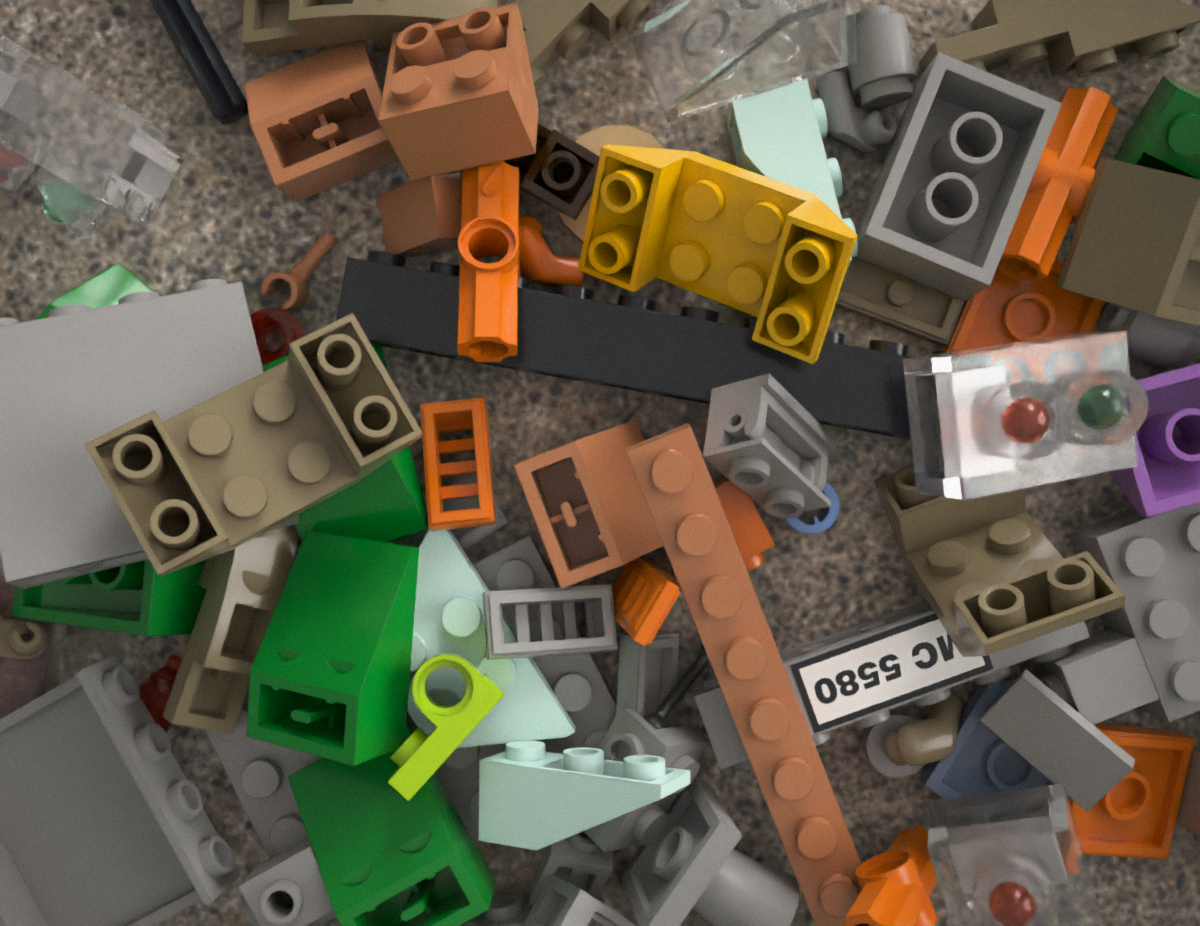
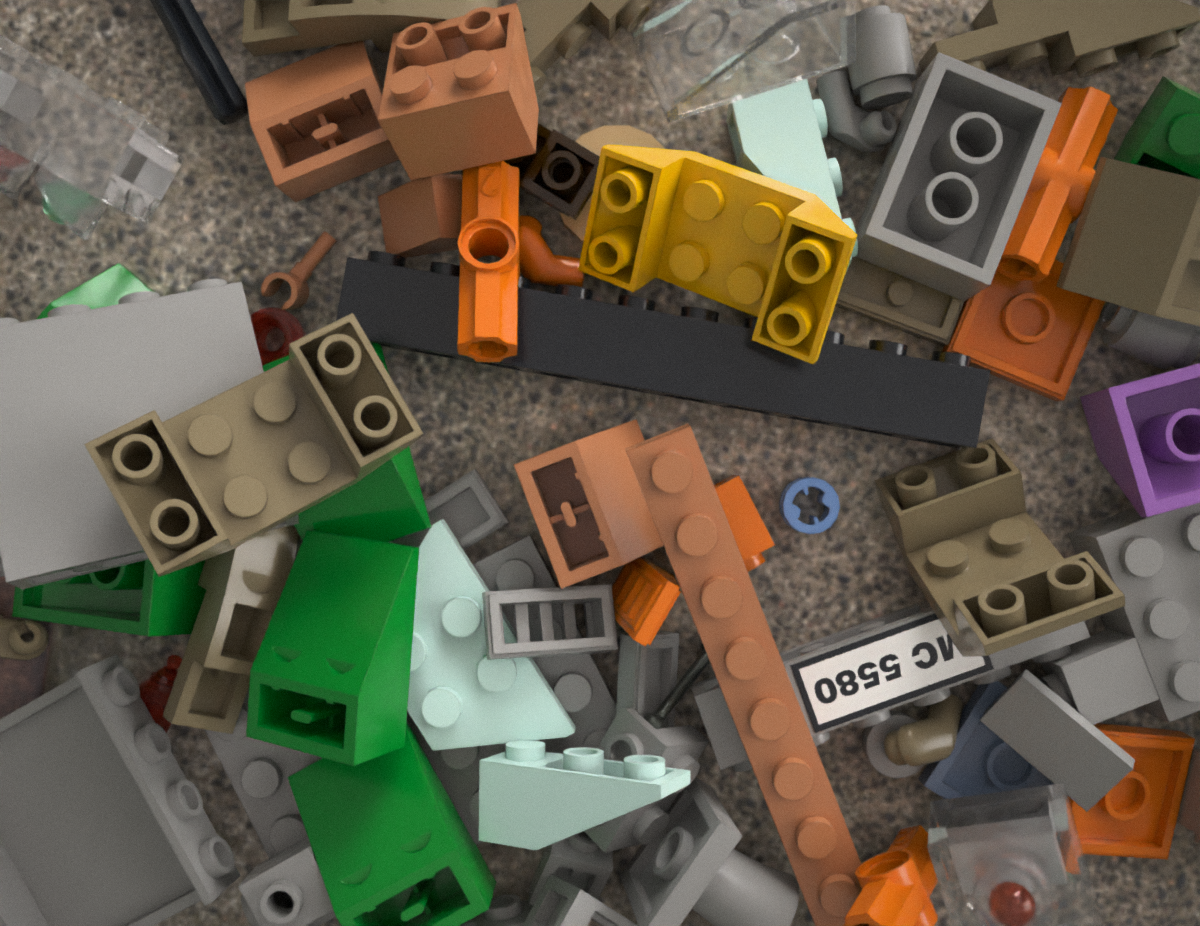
lime plate [388,653,505,801] -> none
orange slope [420,397,496,531] -> none
light grey hinge [703,373,835,518] -> none
clear piece [903,330,1149,500] -> none

